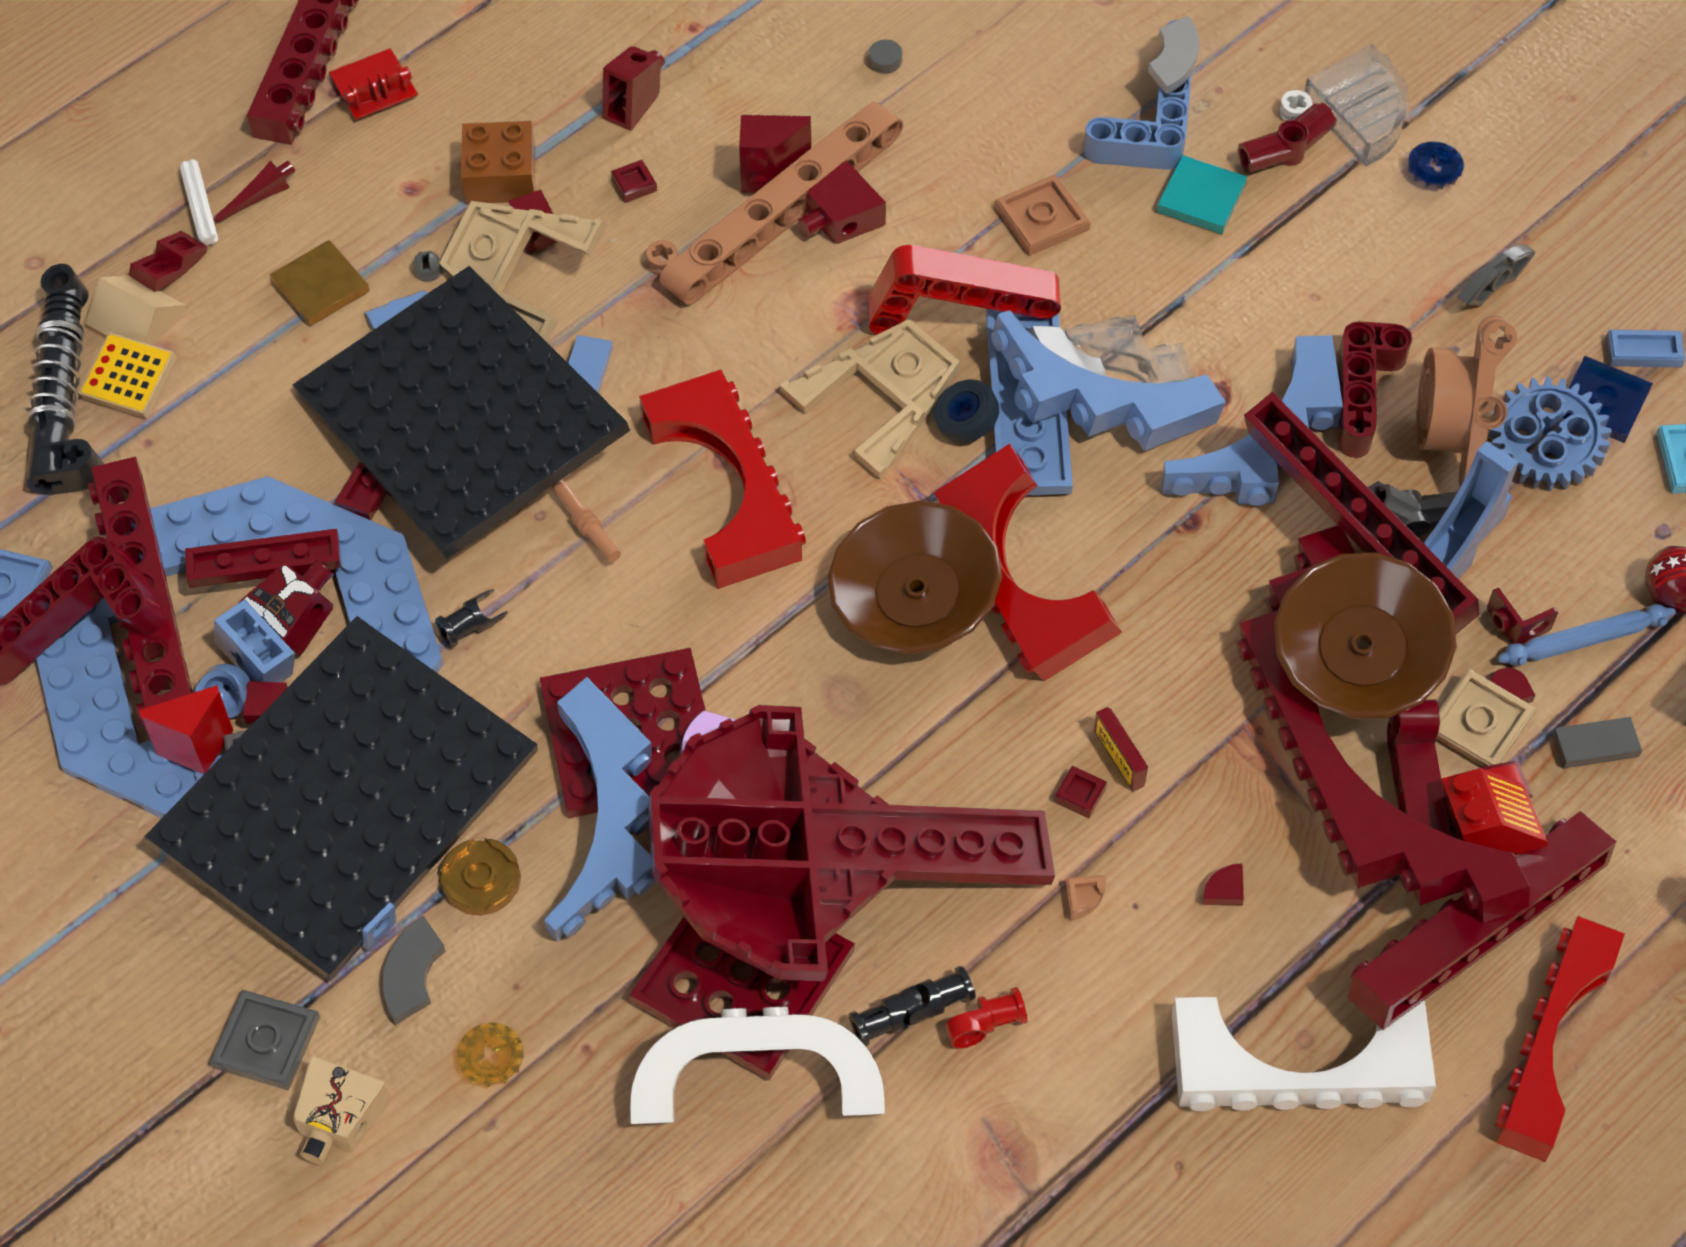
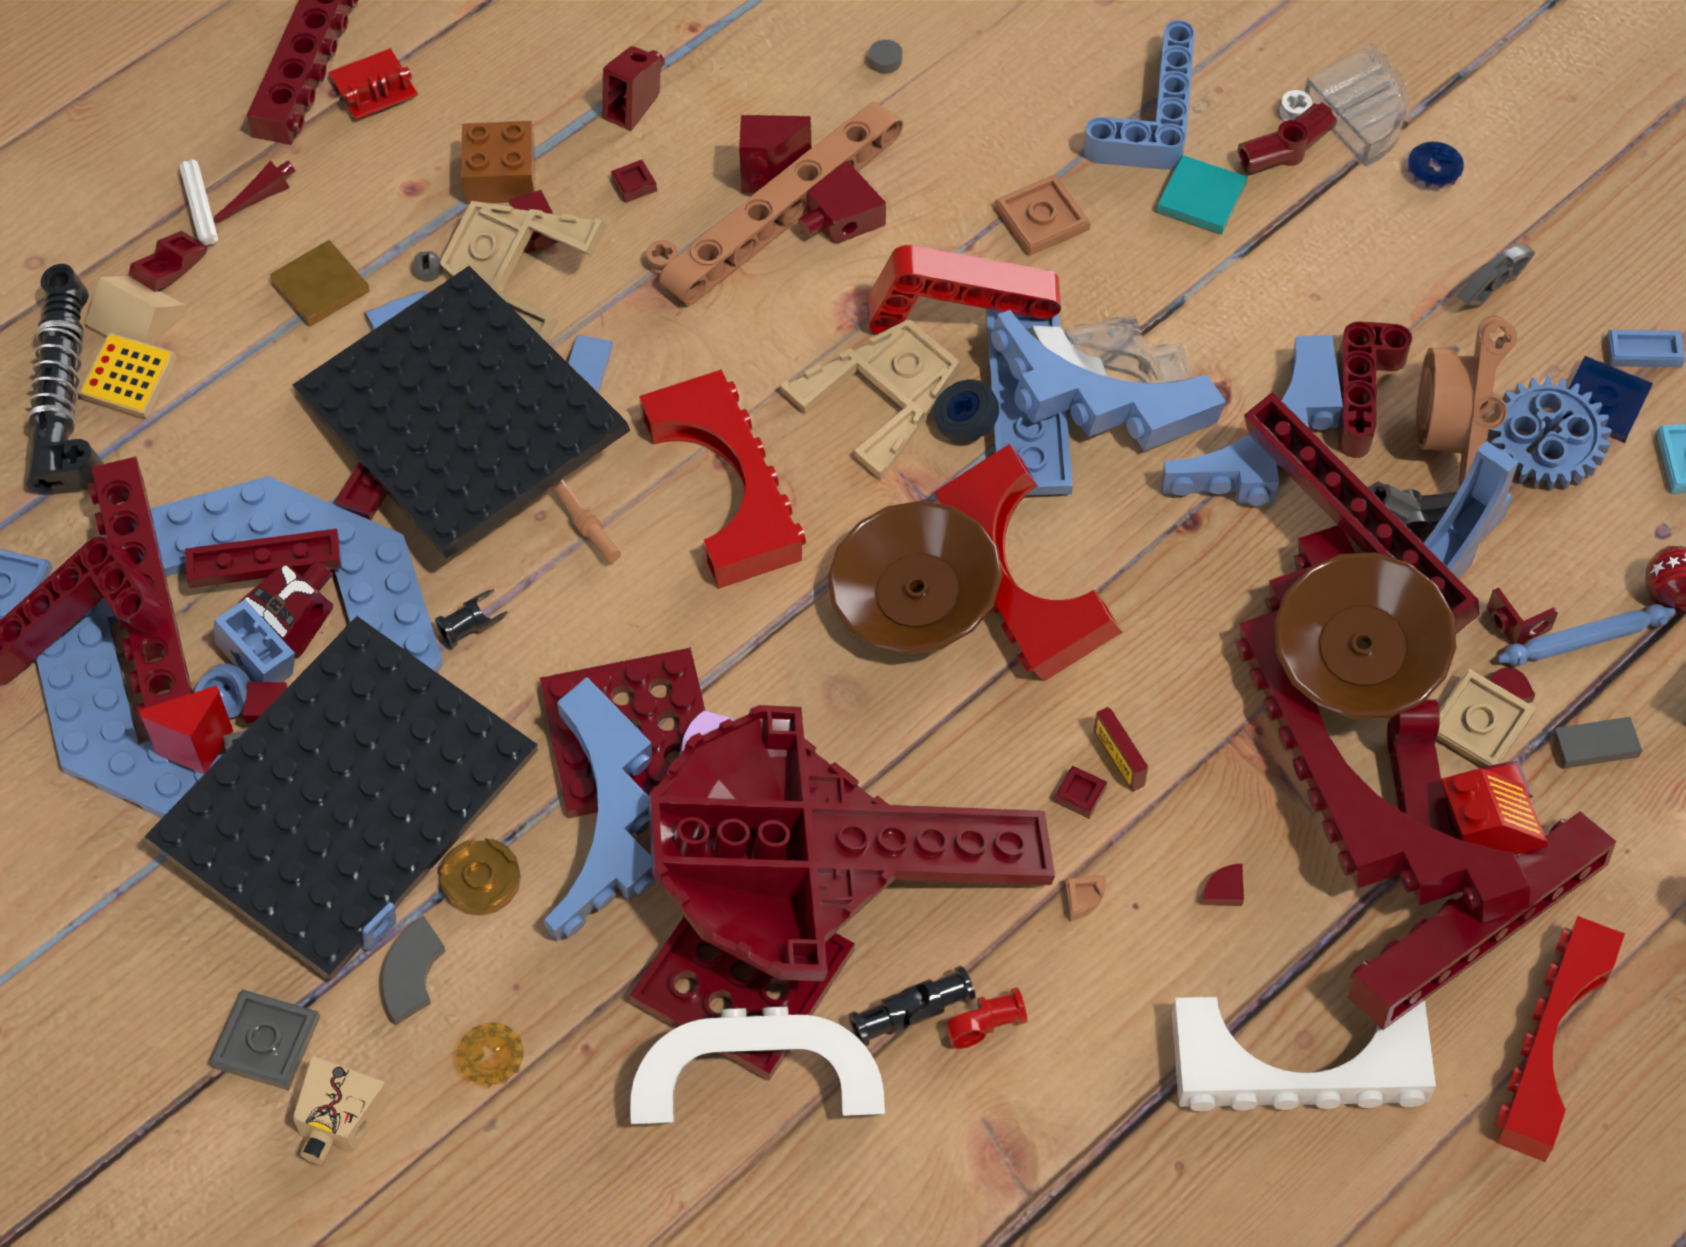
light grey tile [1148,16,1199,94] -> none

